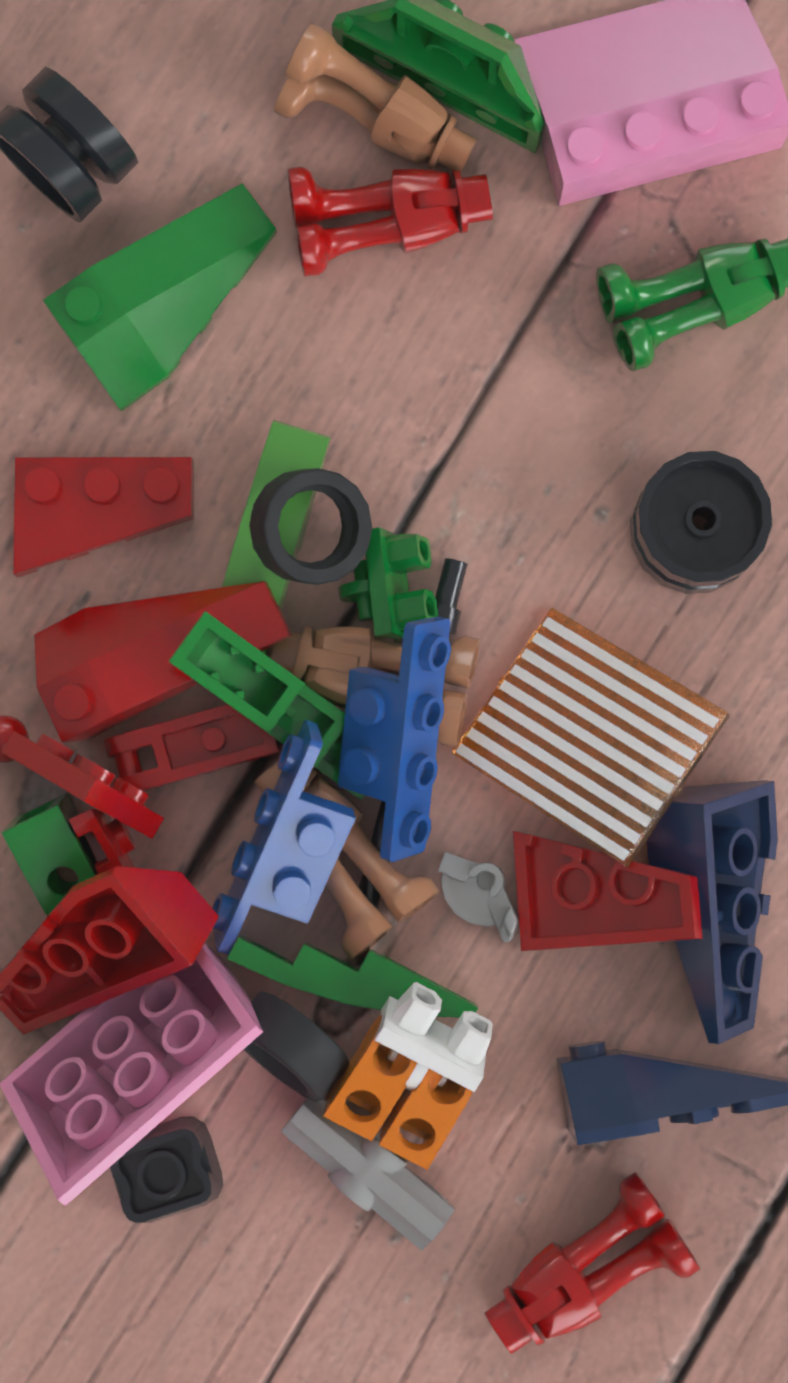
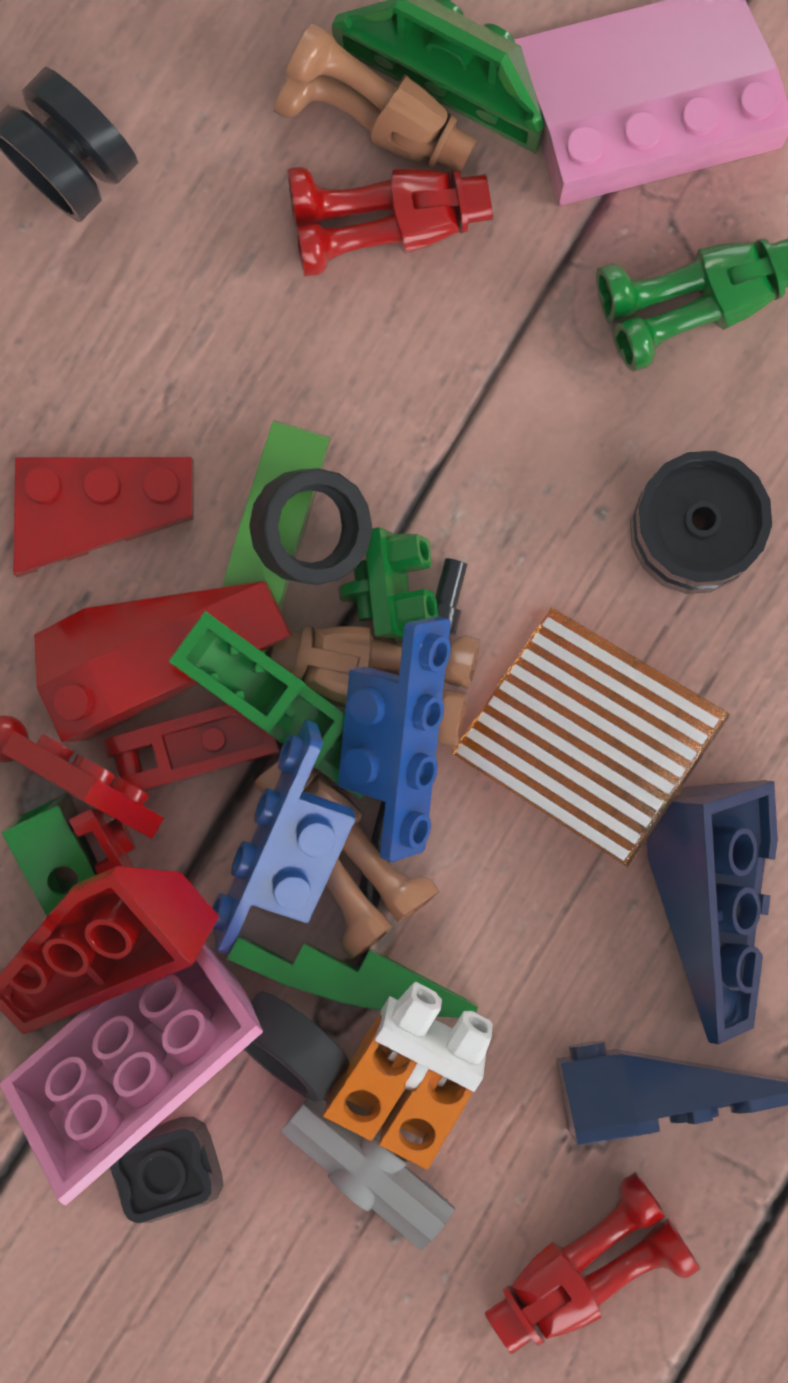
green wedge [43,183,277,411] -> none
light grey piece [438,852,519,942] -> none
red wing [513,831,702,951] -> none

